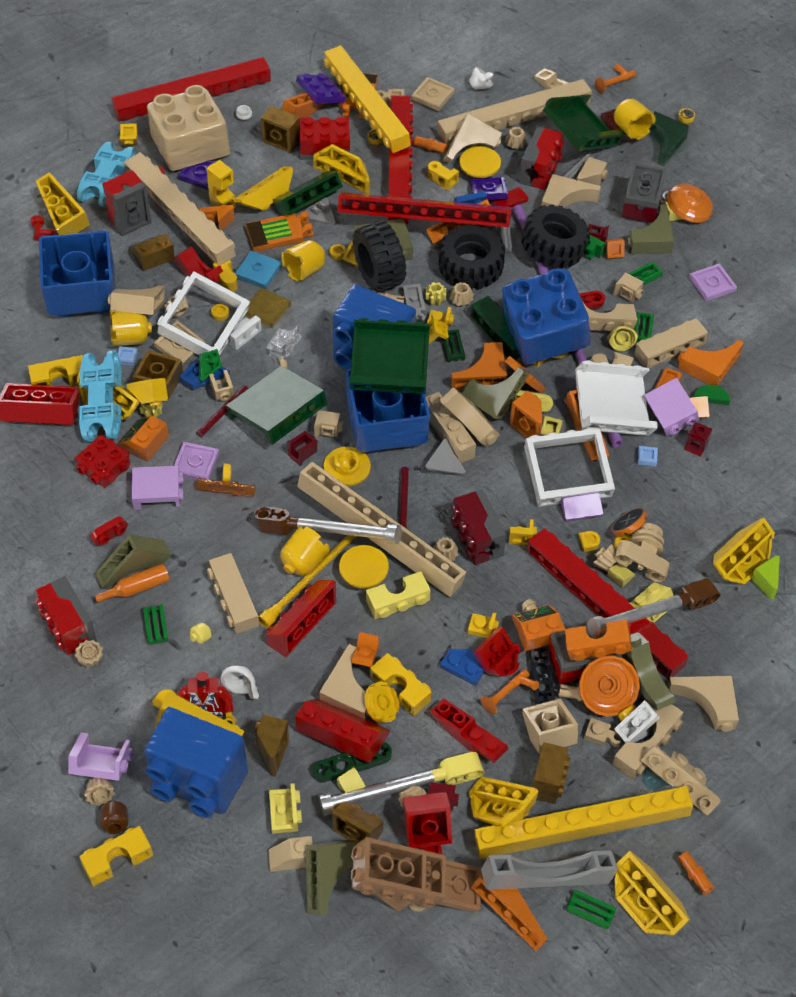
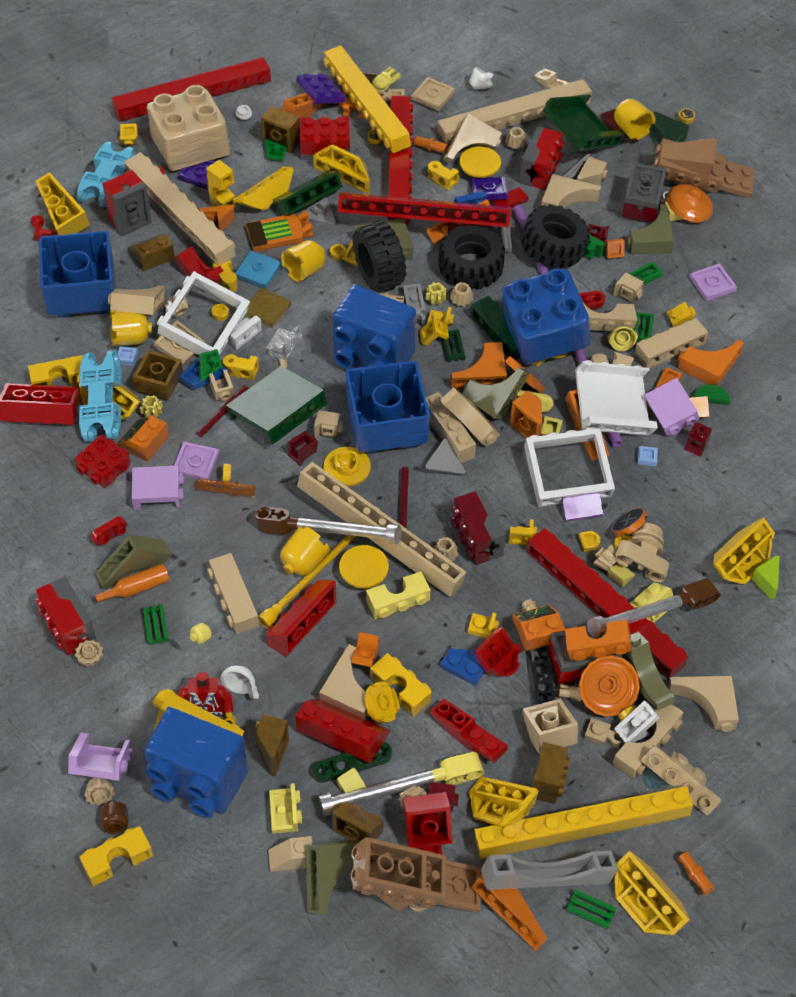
yellow slope [126,378,168,407] -> none
dark green panel [349,318,430,394] -> none
orange piece [481,669,539,714] -> none
orange piece [595,64,636,94] -> none
none -> yellow leg [223,354,259,381]
none -> green piece [265,139,287,161]
none -> light yellow arm [372,66,401,91]
none -> medium nougat wedge [653,138,755,198]
none -> yellow bracket [667,302,697,327]

